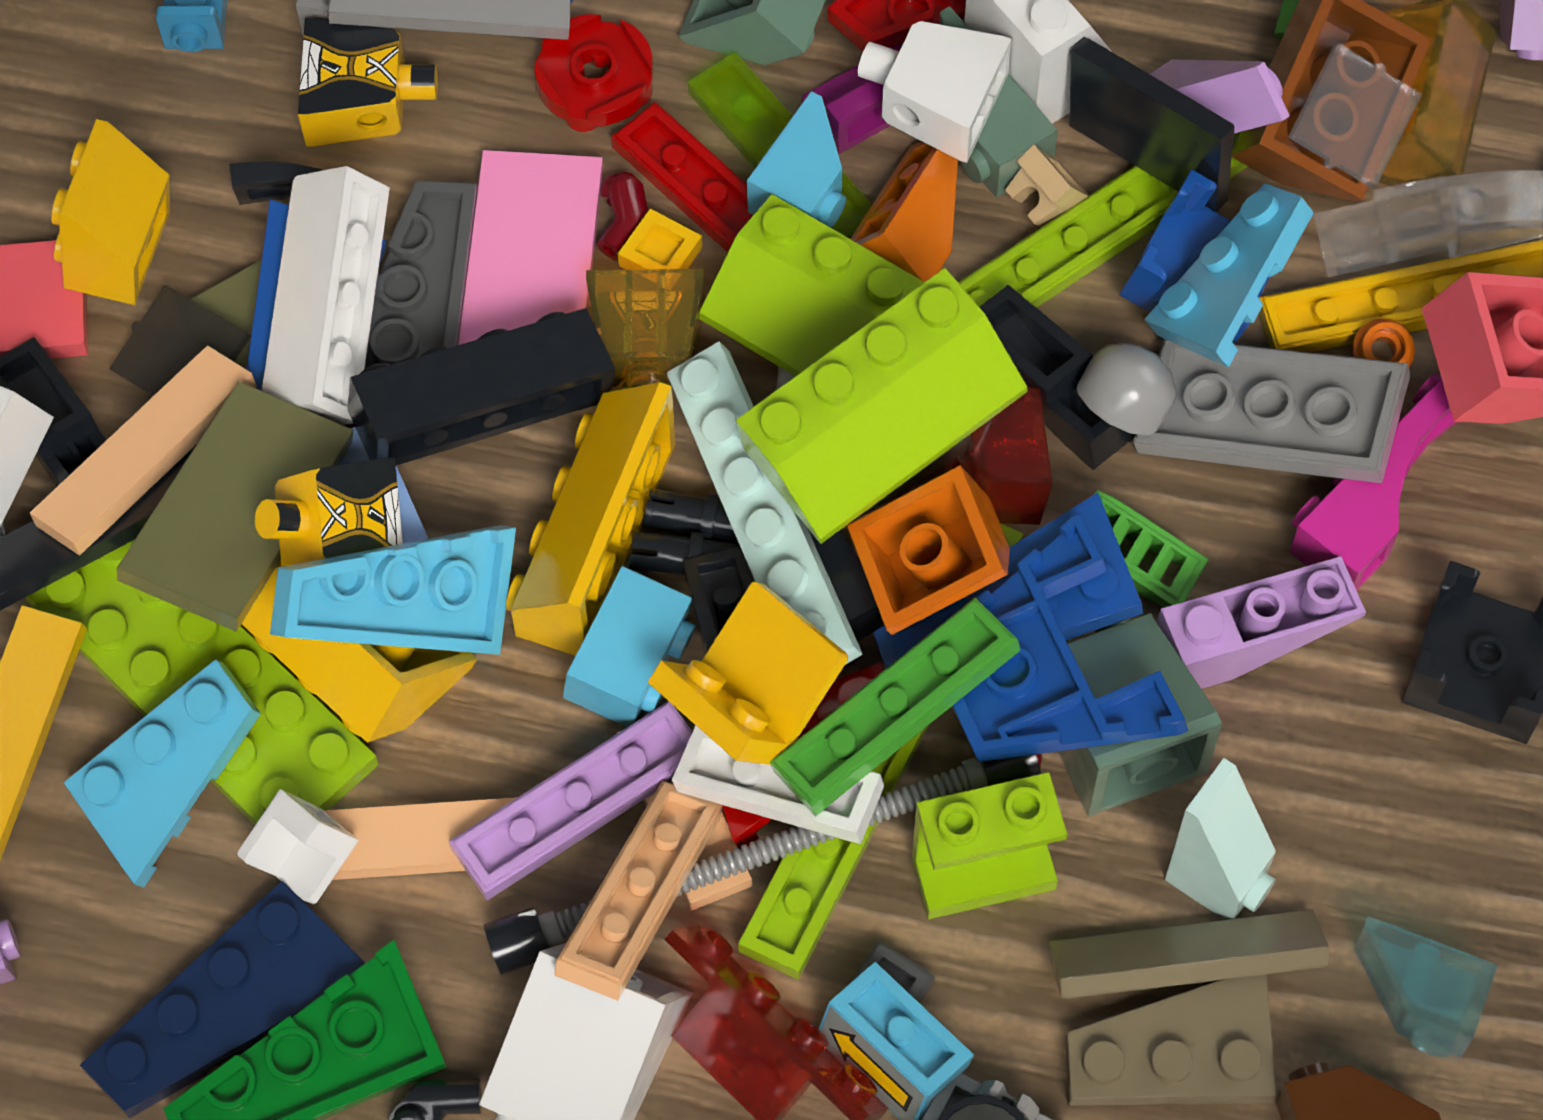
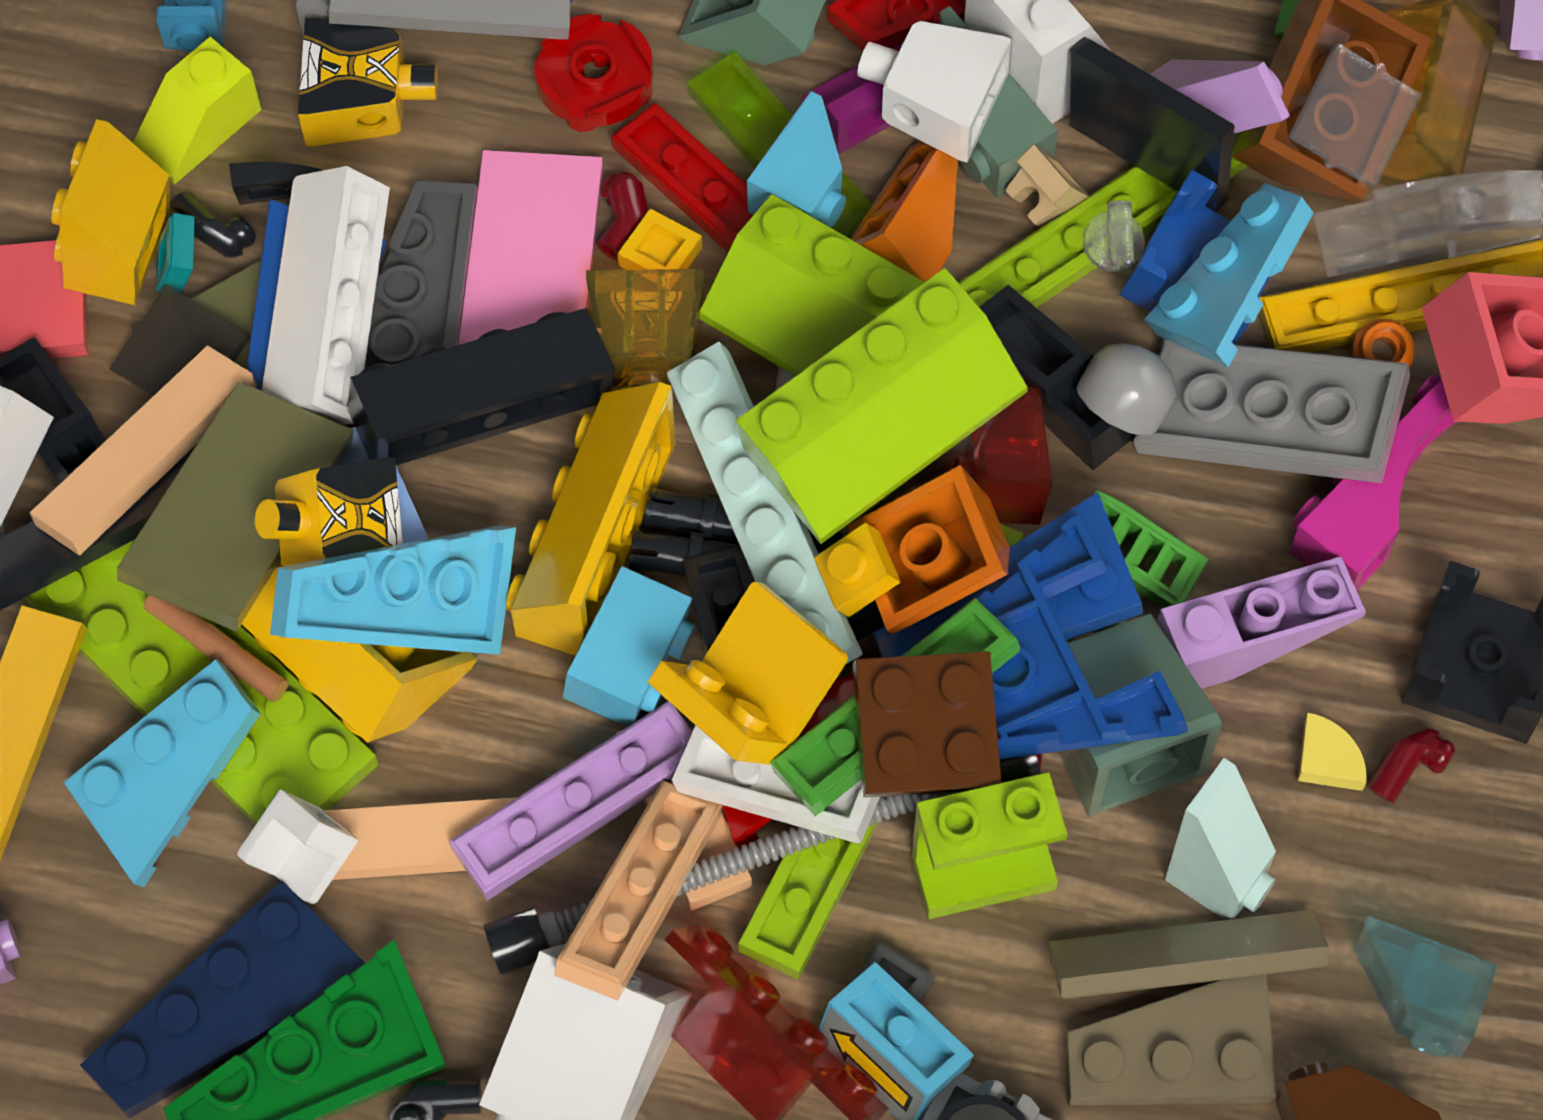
none -> neon yellow slope [133,37,262,185]
none -> nougat piece [143,594,288,702]
none -> teal tile [156,213,195,299]
none -> black arm [169,192,256,258]
none -> yellow plate [814,522,901,617]
none -> reddish brown plate [853,651,1001,798]
none -> clear plate [1083,200,1145,272]
none -> light yellow tile [1298,713,1366,791]
none -> dark red arm [1366,728,1456,804]

